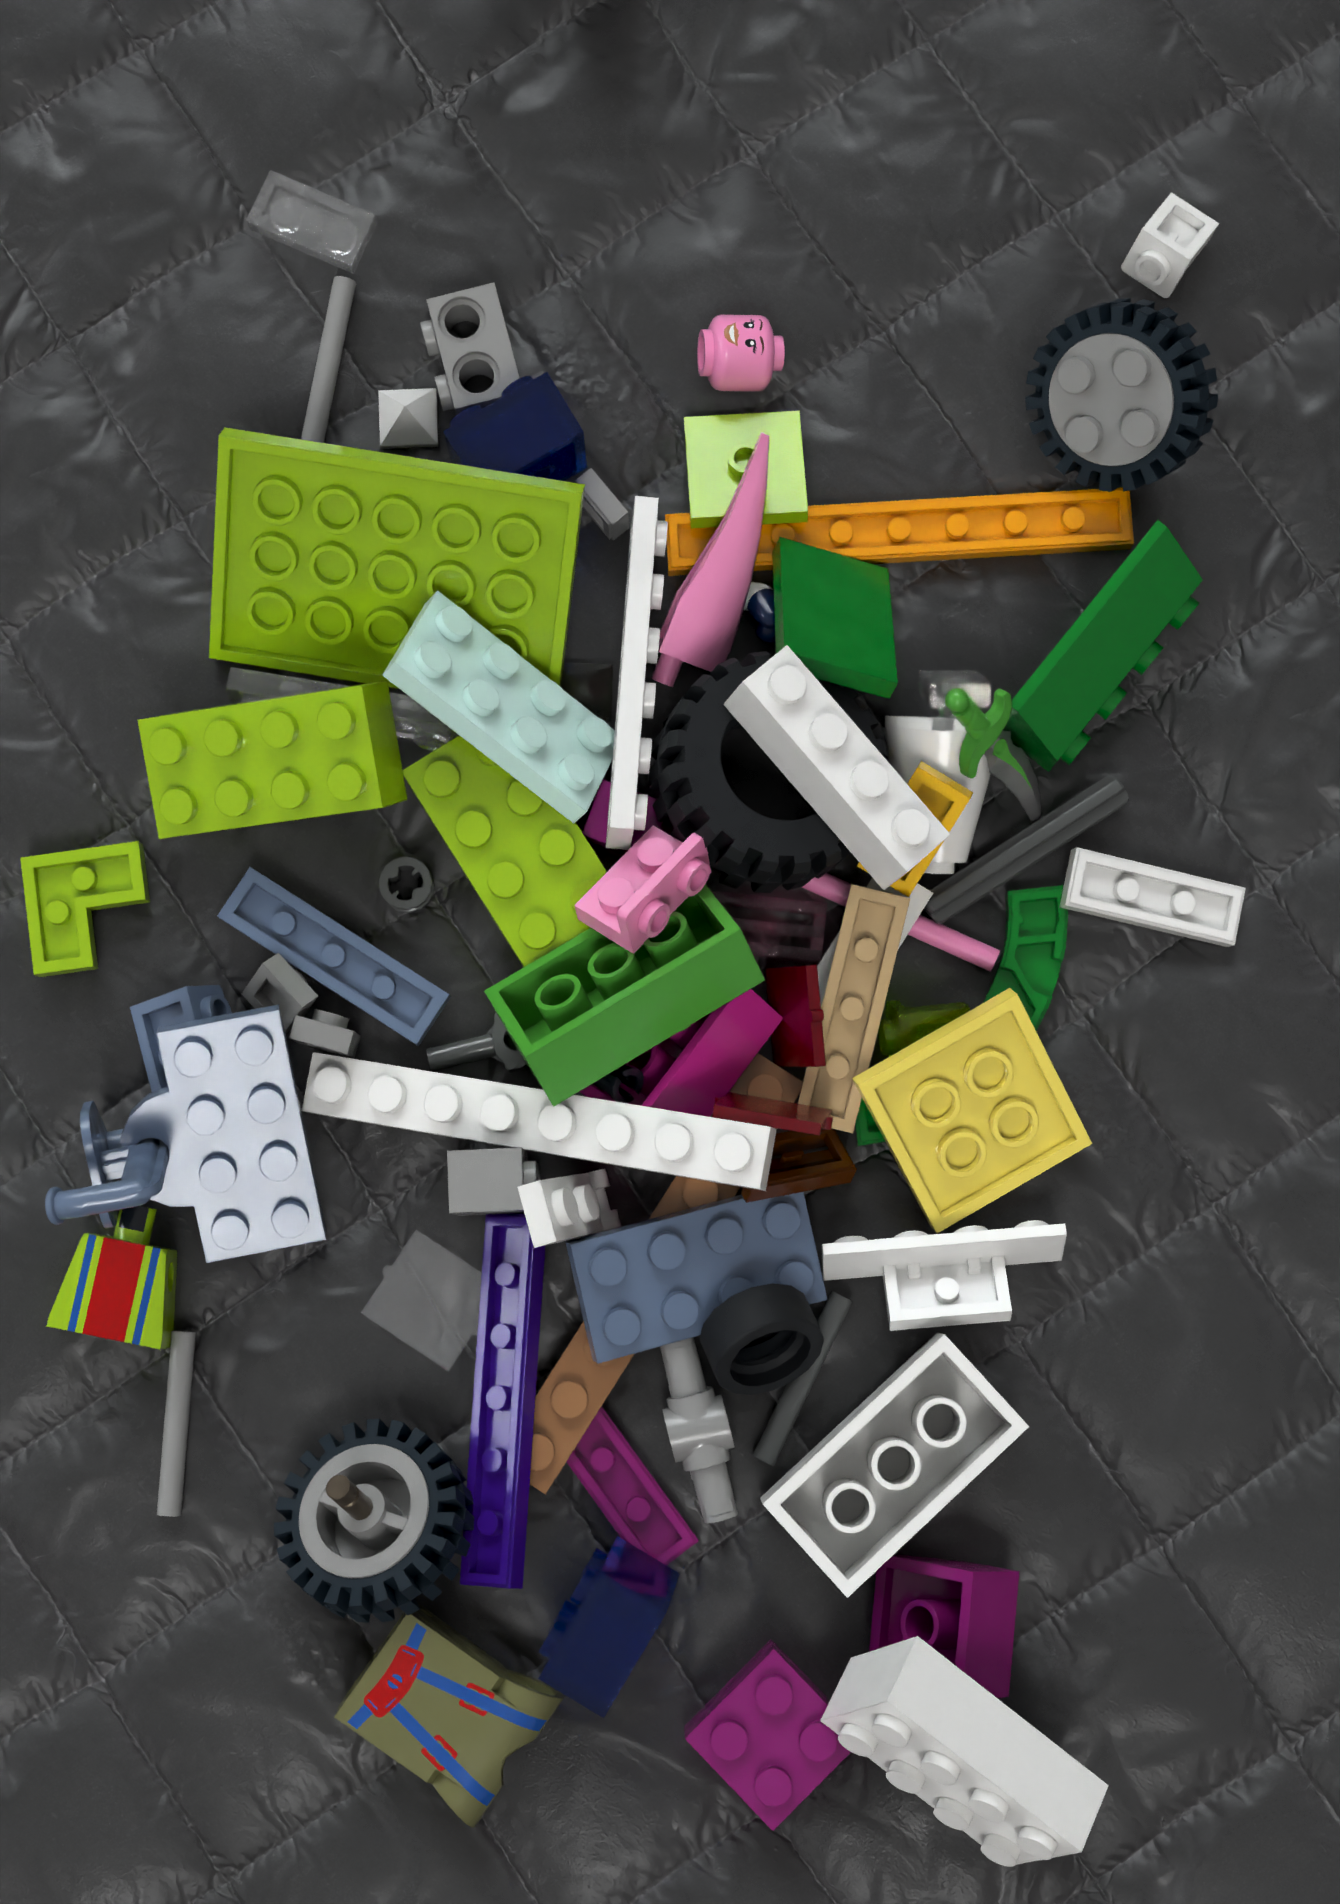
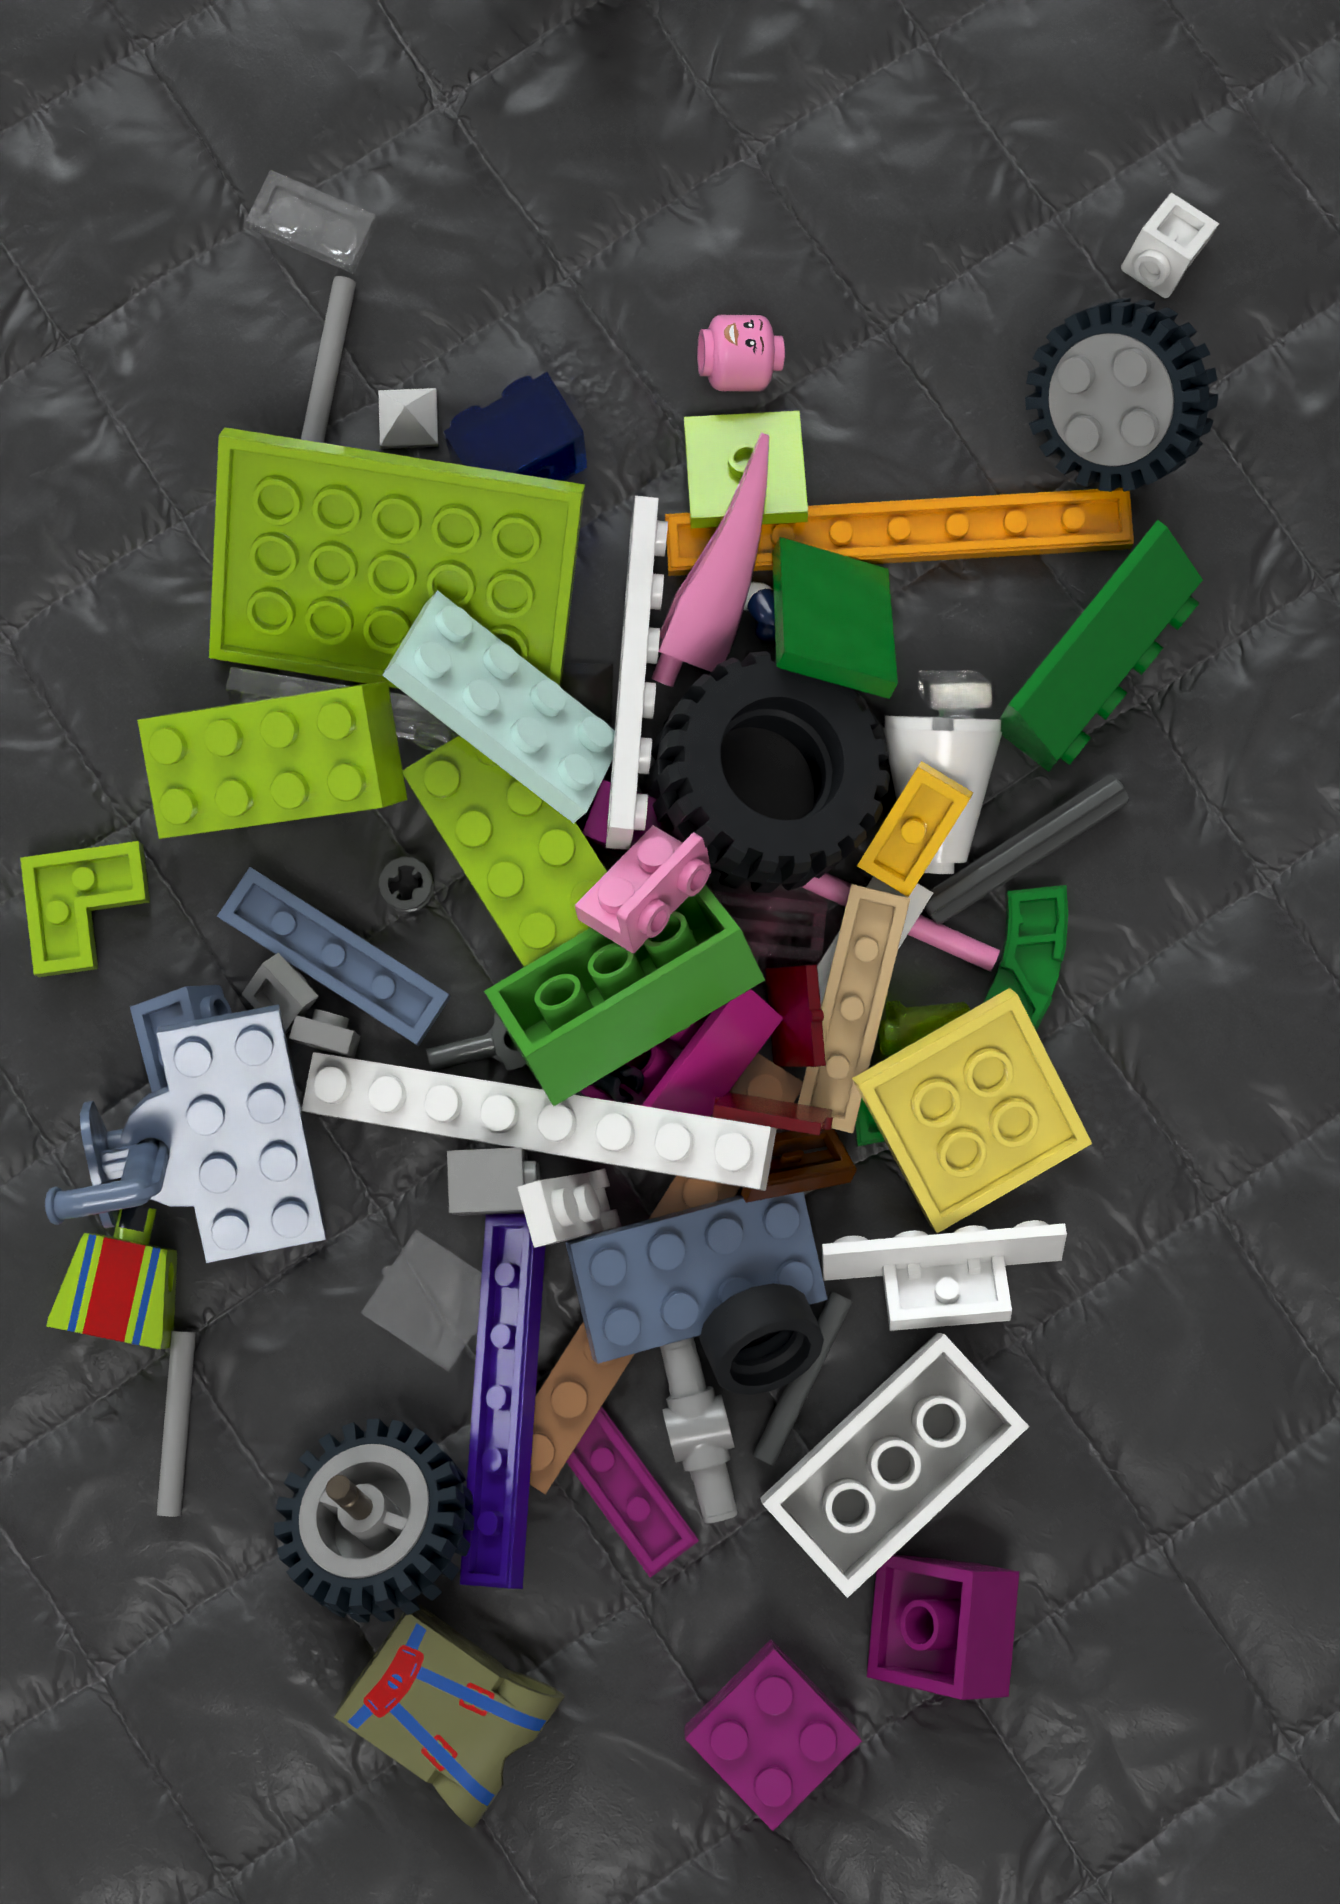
light grey brick [420,282,526,428] -> none
clear blue brick [538,1536,680,1718] -> none
light grey tile [575,468,629,541] -> none
white brick [723,645,951,890] -> none
white brick [820,1636,1109,1867] -> none
bright green piece [945,688,1041,824] -> none
white tile [1060,847,1246,947] -> none

